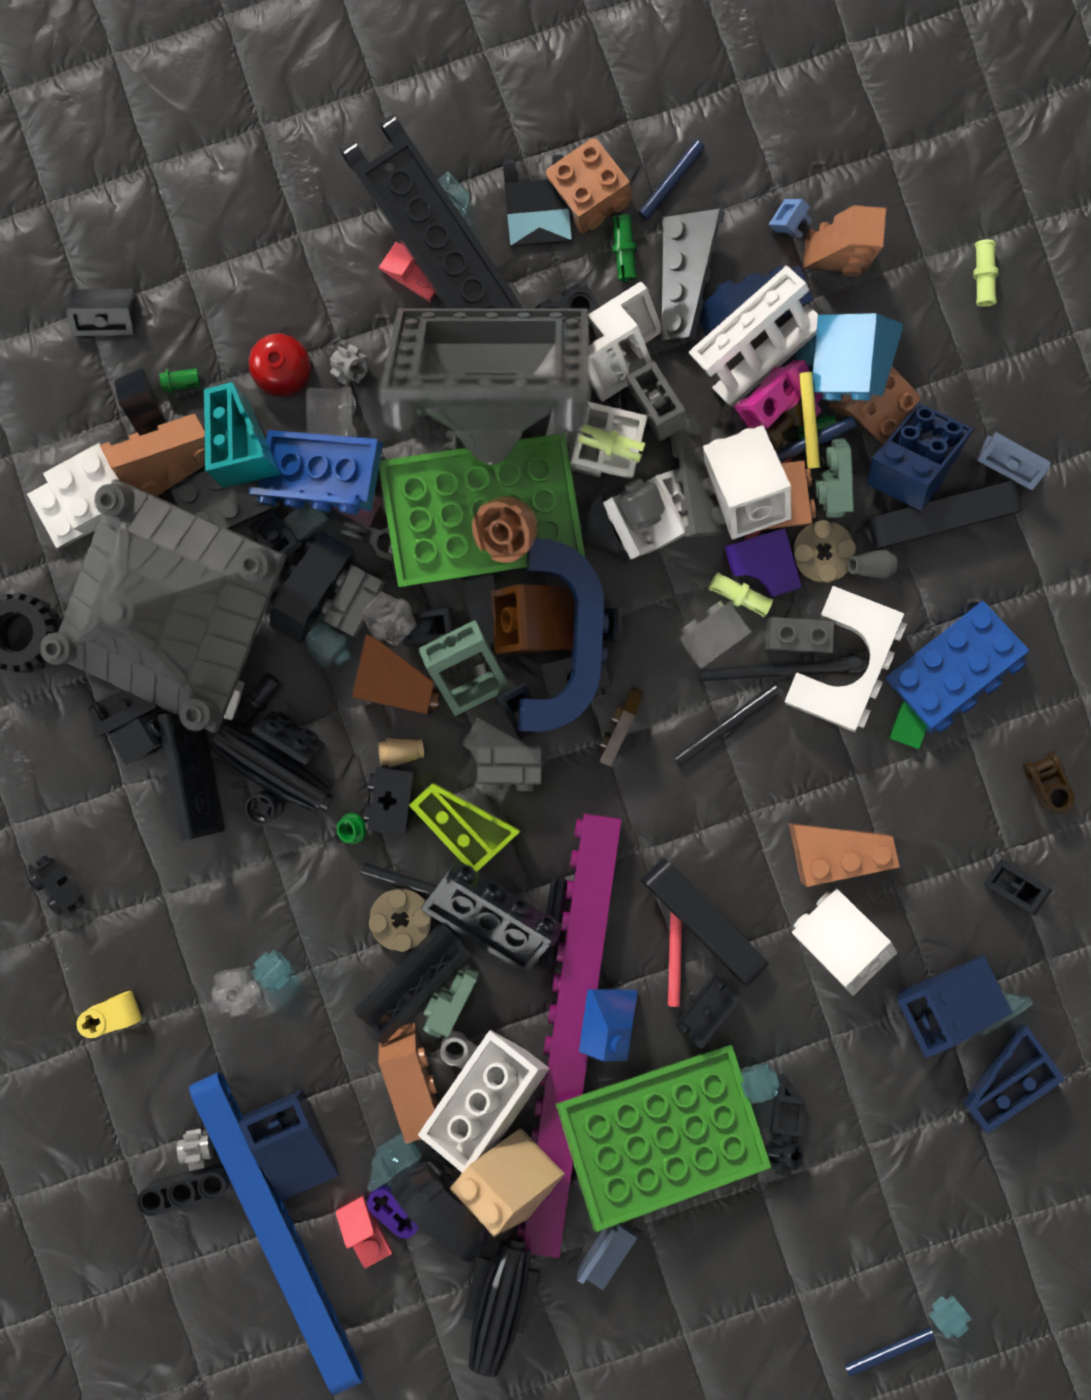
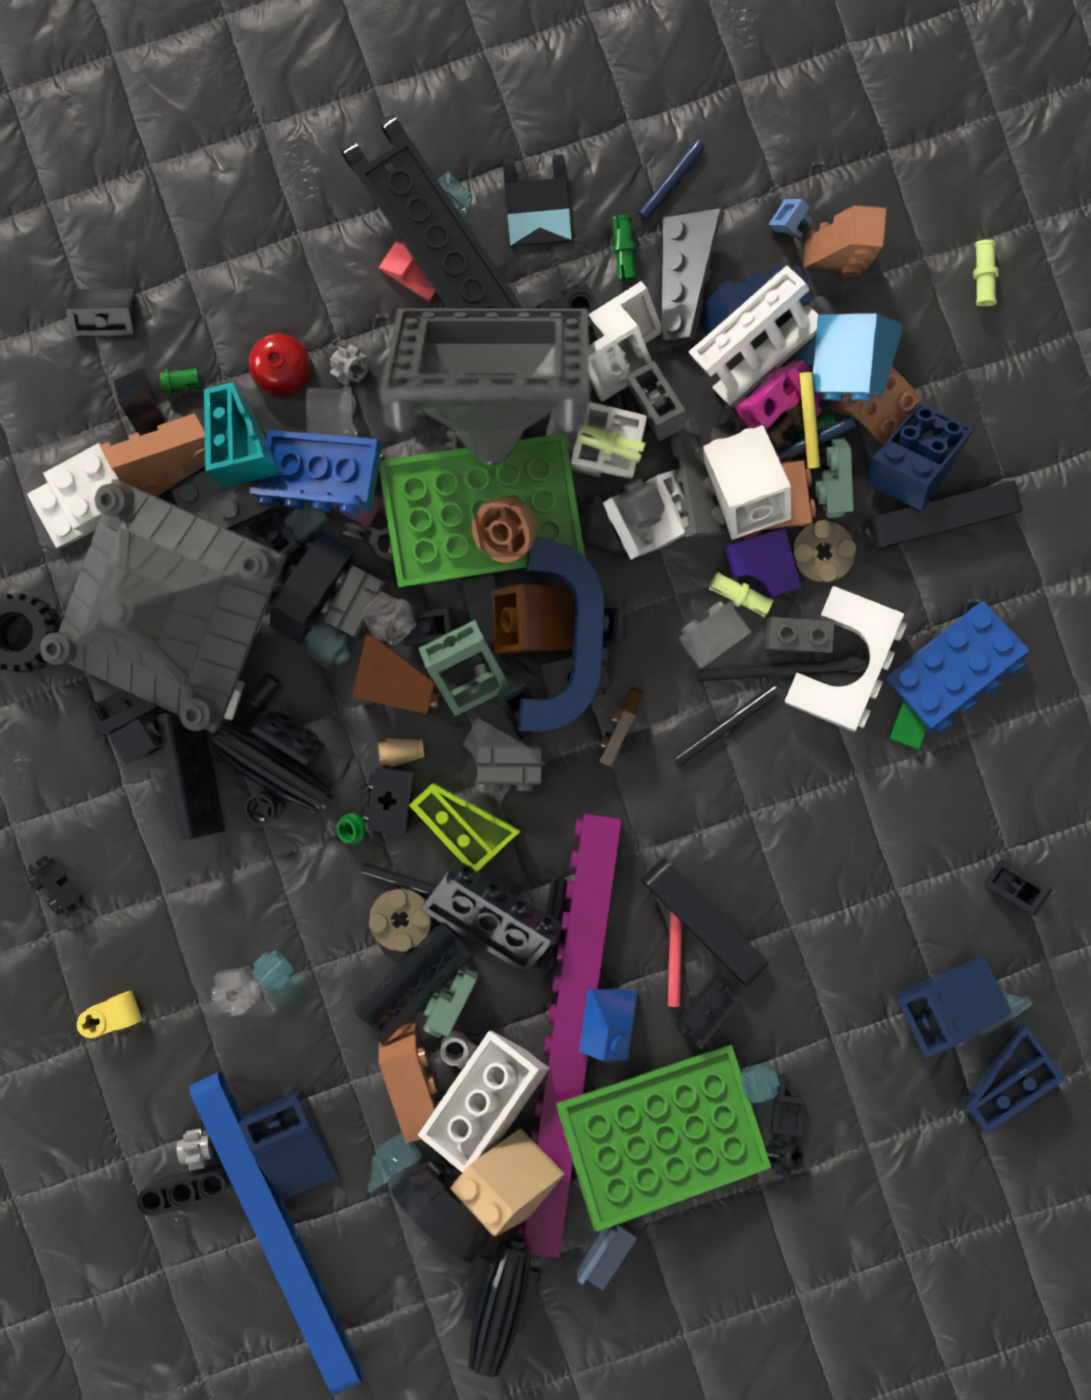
coral slope [336,1195,393,1269] -> none
dark purple beam [367,1185,419,1238] -> none
nougat bracket [546,138,633,234] -> none
nougat wedge [788,823,900,887] -> none
white slope [792,888,897,996] -> none
dark blue bar [845,1327,935,1377] -> none
dark grey cone [848,549,897,580] -> none
clear light blue gear [929,1295,972,1339] -> none
sand blue panel [977,432,1051,490] -> none
dark brown piece [1023,751,1075,813] -> none

